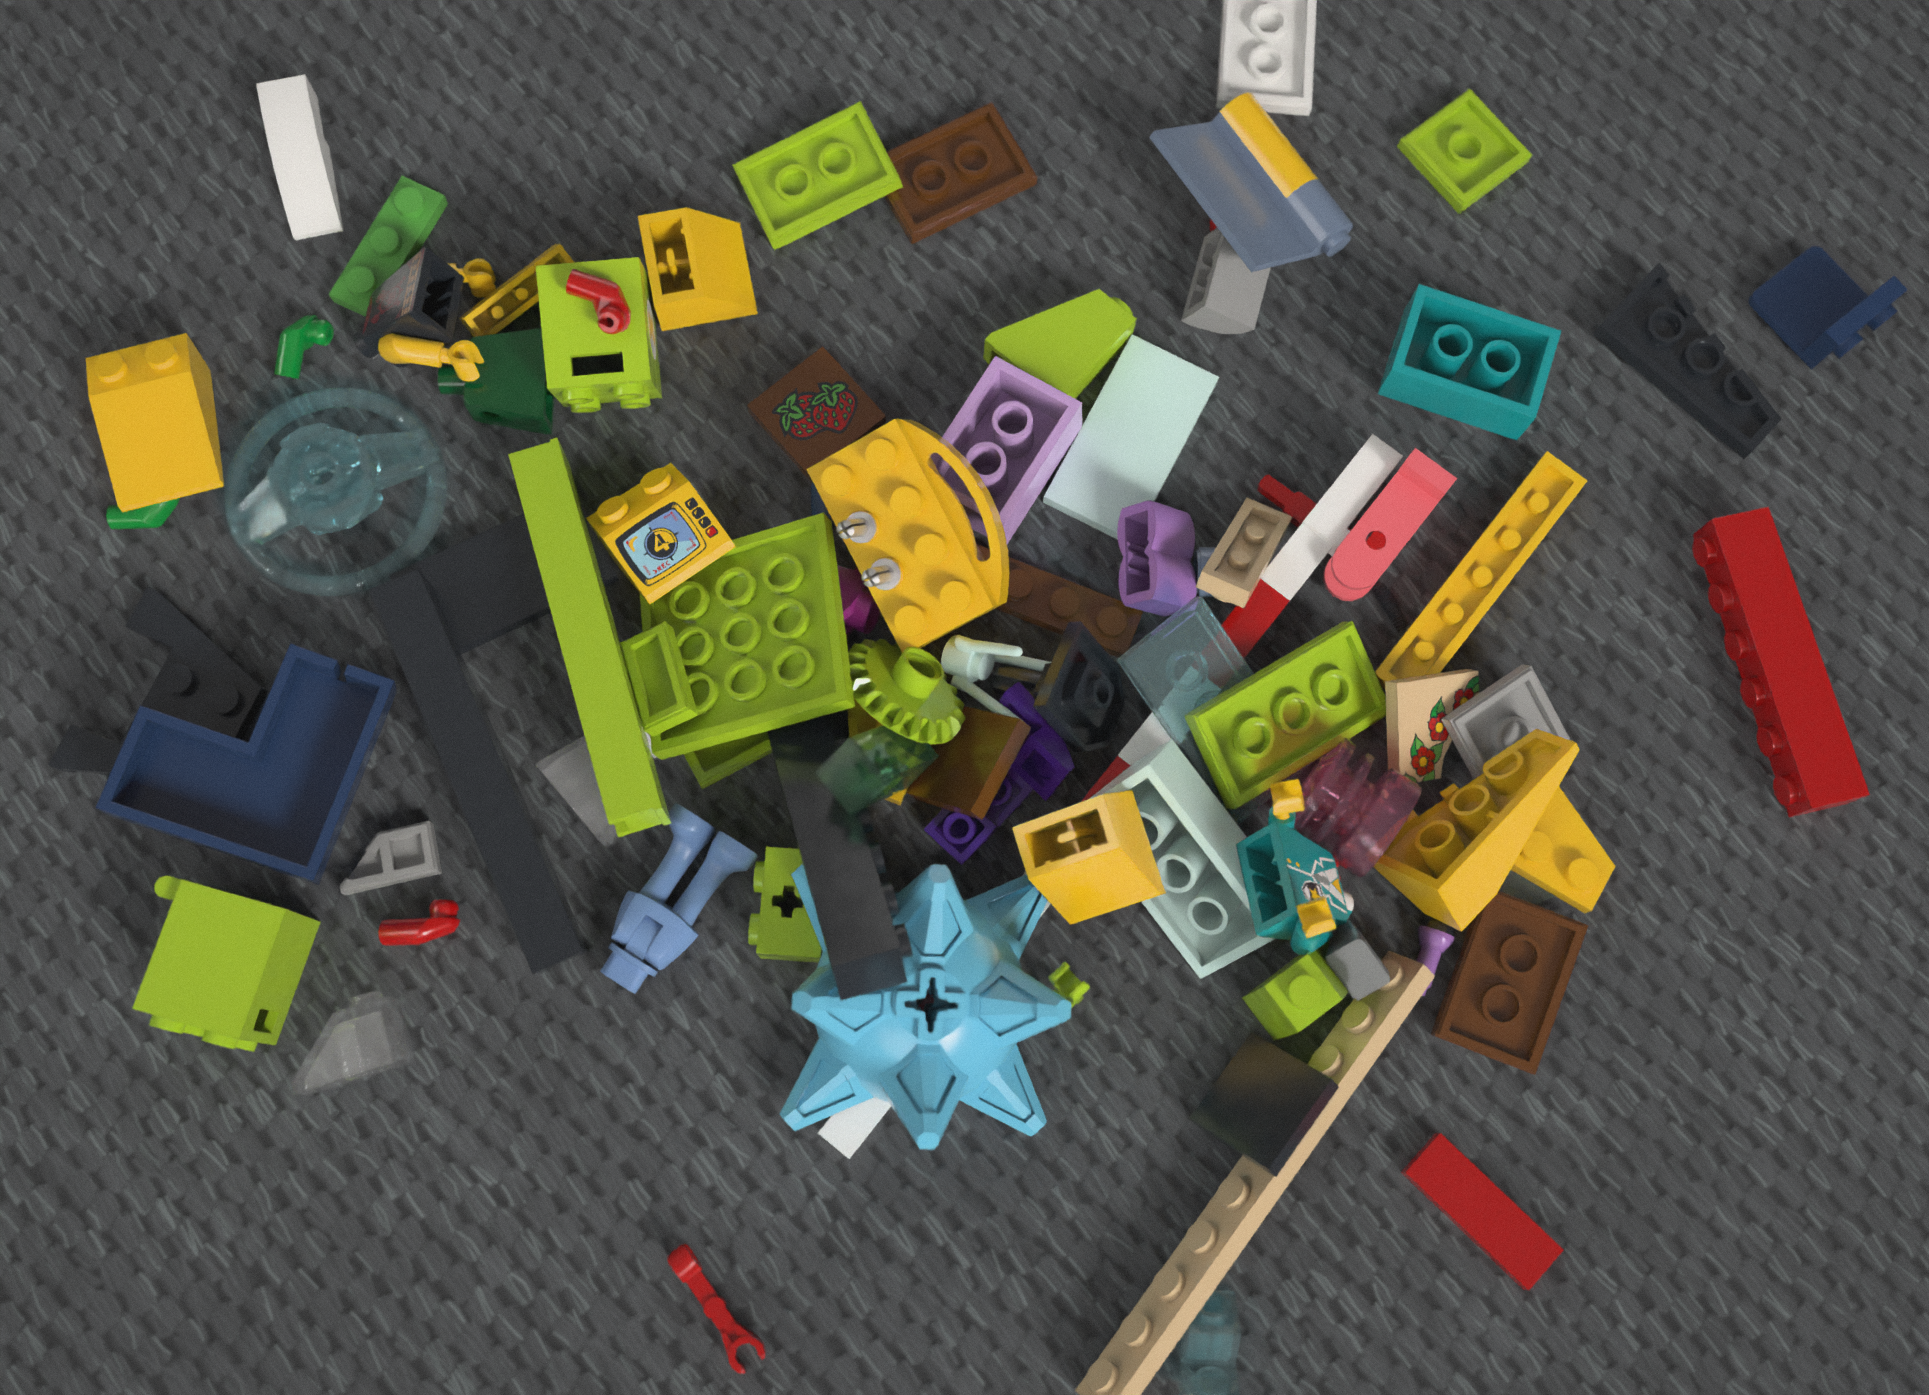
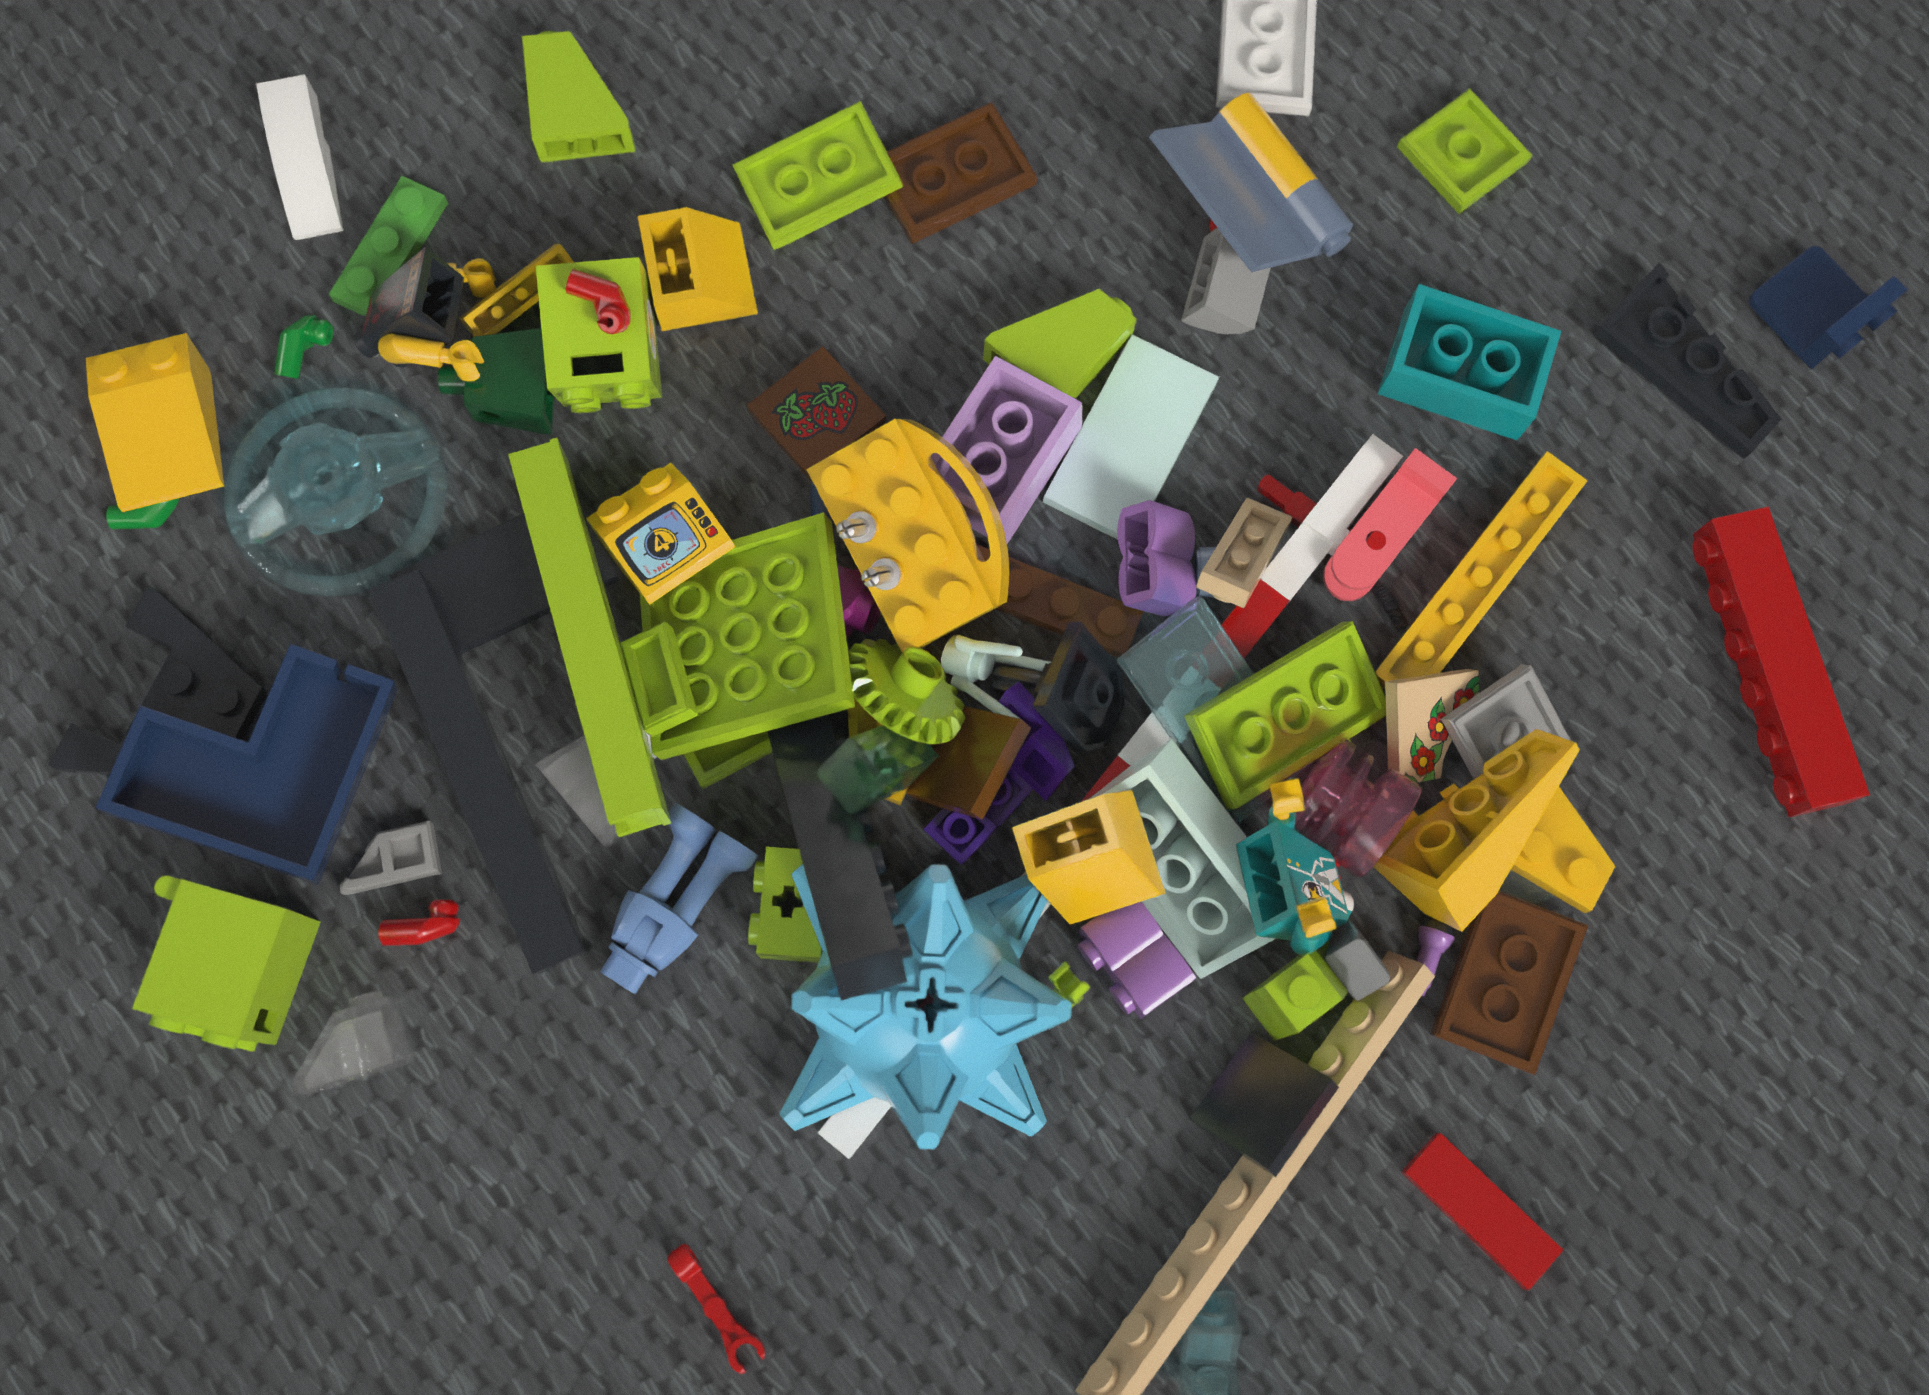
none -> lime slope [522,31,636,162]
none -> medium lavender brick [1077,902,1196,1019]

